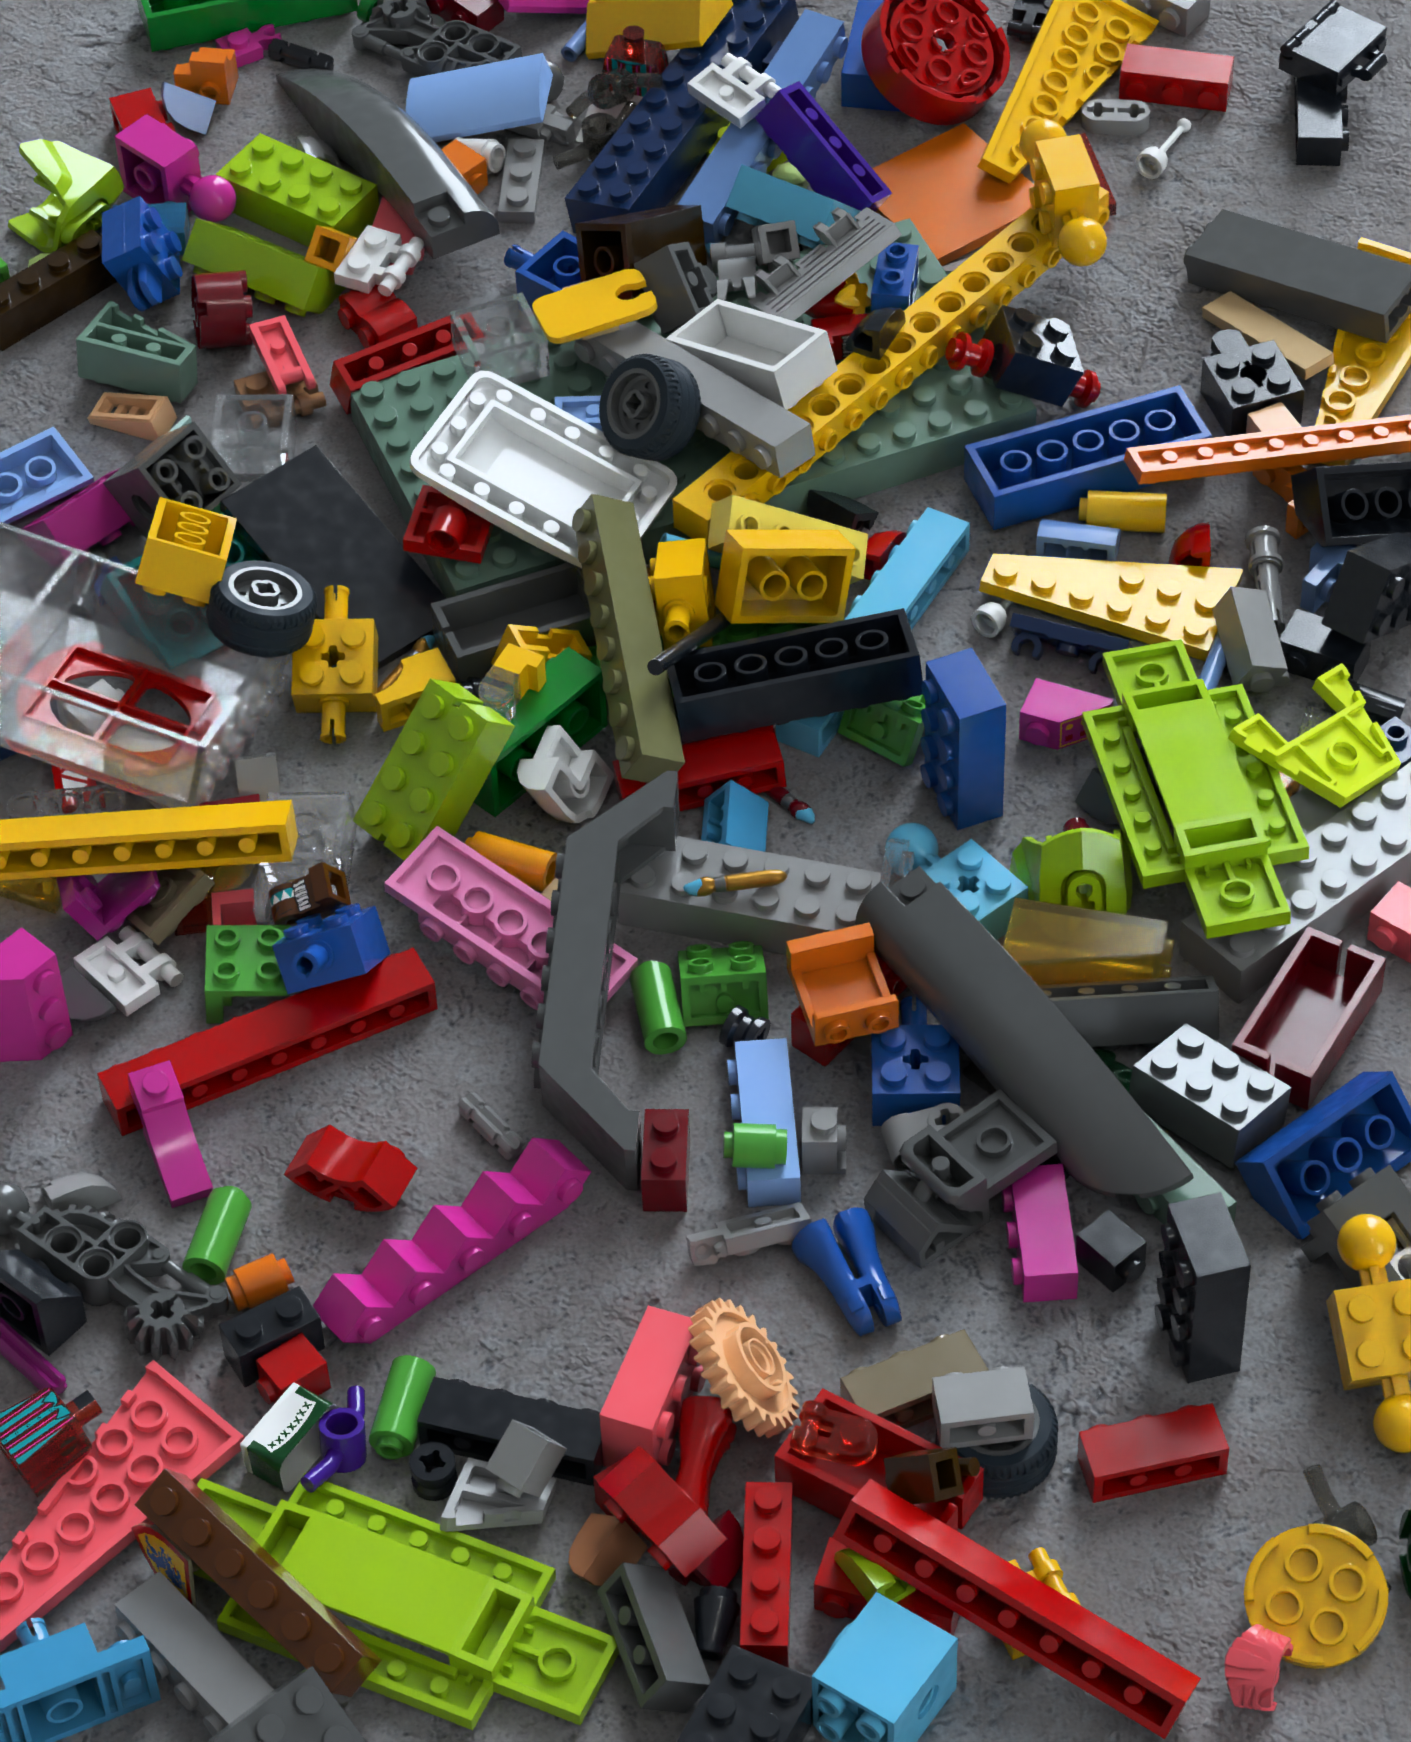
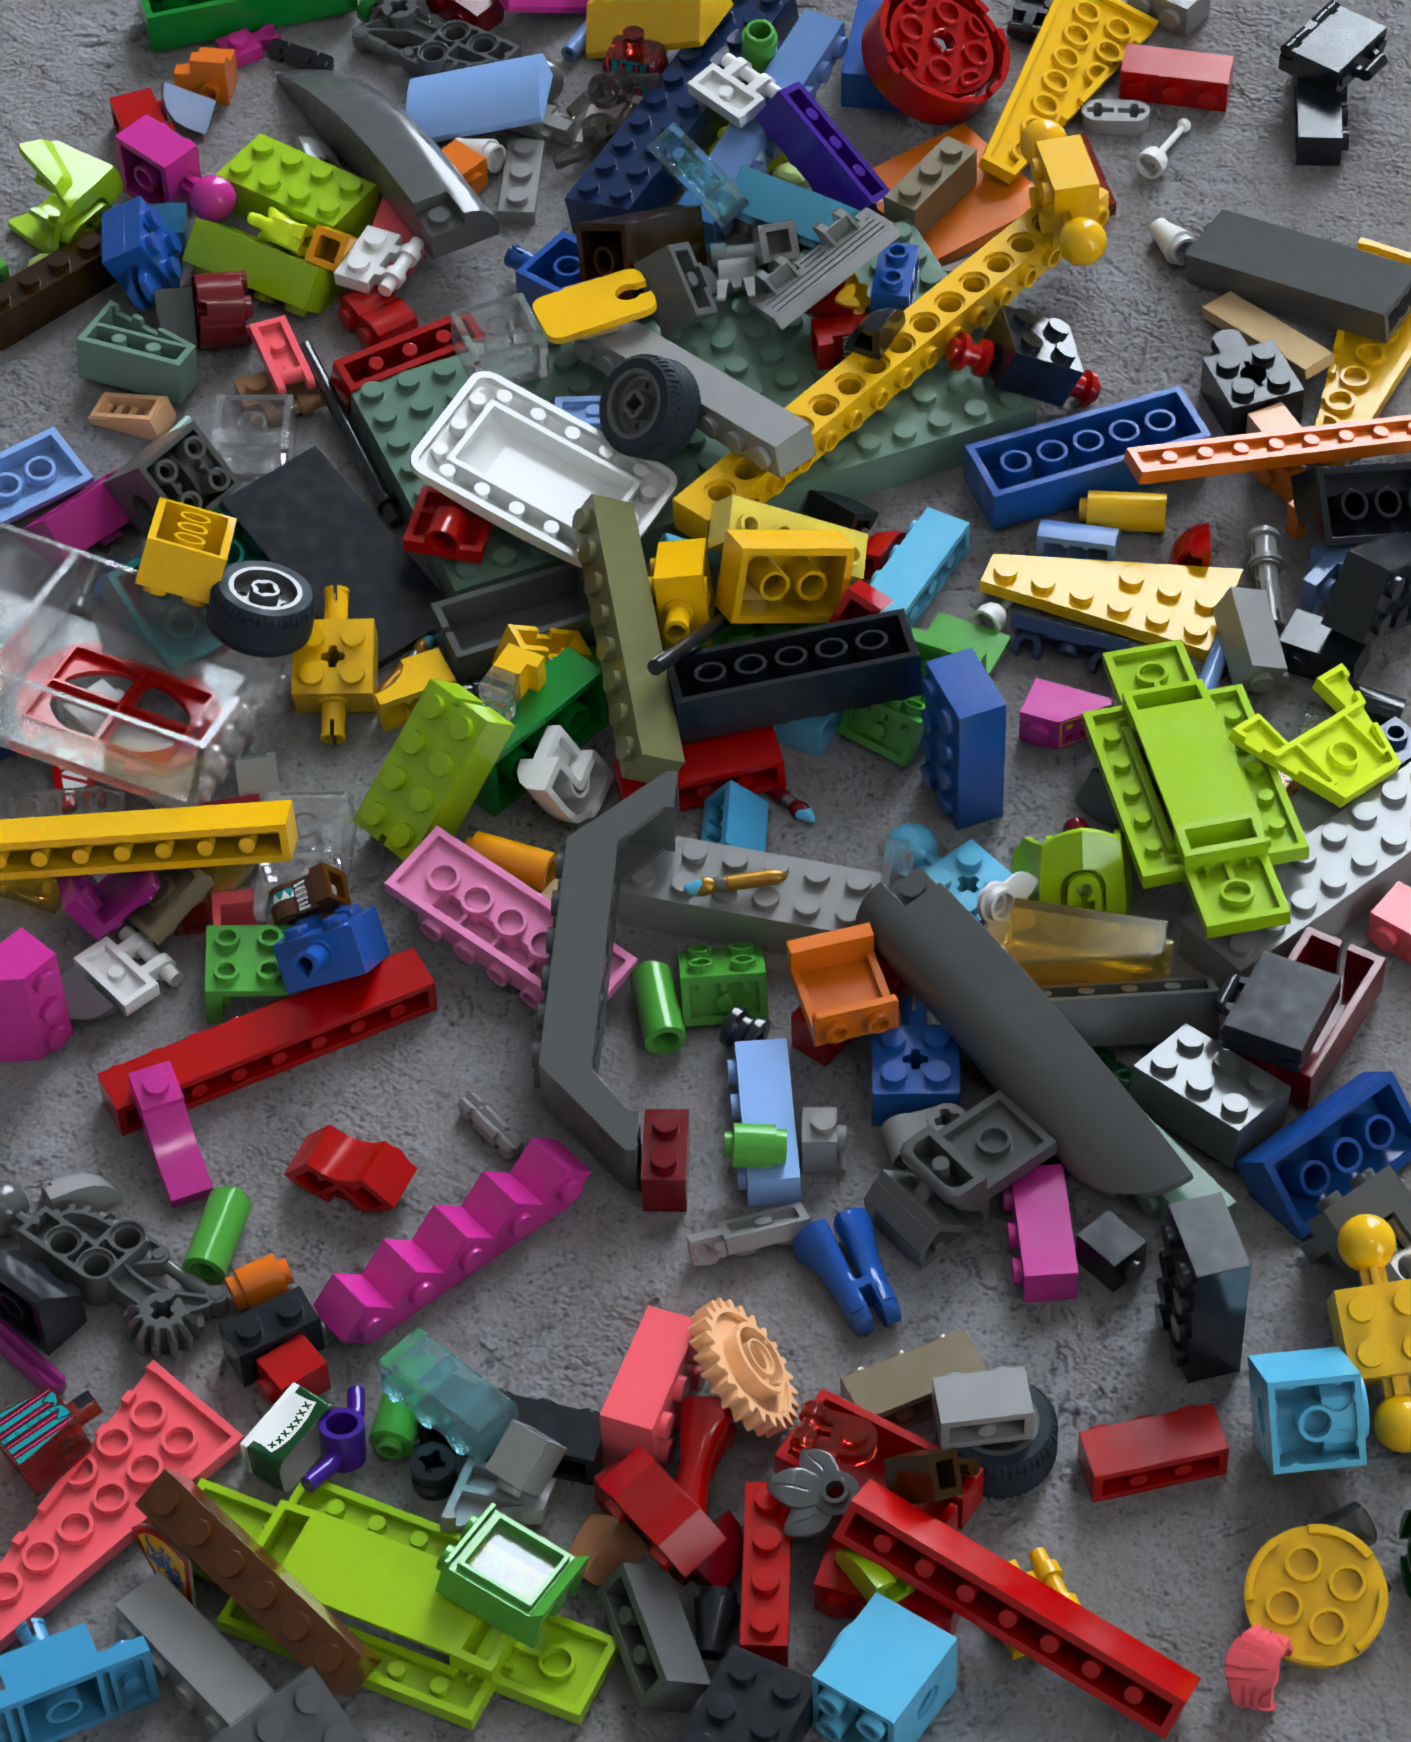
white piece [666,299,838,410] -> none
none -> dark grey brick [154,287,198,347]
none -> neon yellow animal [247,207,315,257]
none -> black bar [299,341,404,529]
none -> clear light blue brick [378,1327,518,1464]
none -> bright green window [435,1502,590,1648]
none -> clear light blue brick [647,122,750,228]
none -> bright green brick [740,19,778,73]
none -> dark grey plate [767,1449,860,1538]
none -> red brick [828,579,894,623]
none -> dark tan brick [884,136,977,236]
none -> bright green bracket [911,613,1011,677]
none -> white plate [977,871,1038,953]
none -> white cone [1149,218,1196,265]
none -> piece [1212,951,1341,1074]
none -> medium azure brick [1248,1346,1370,1475]

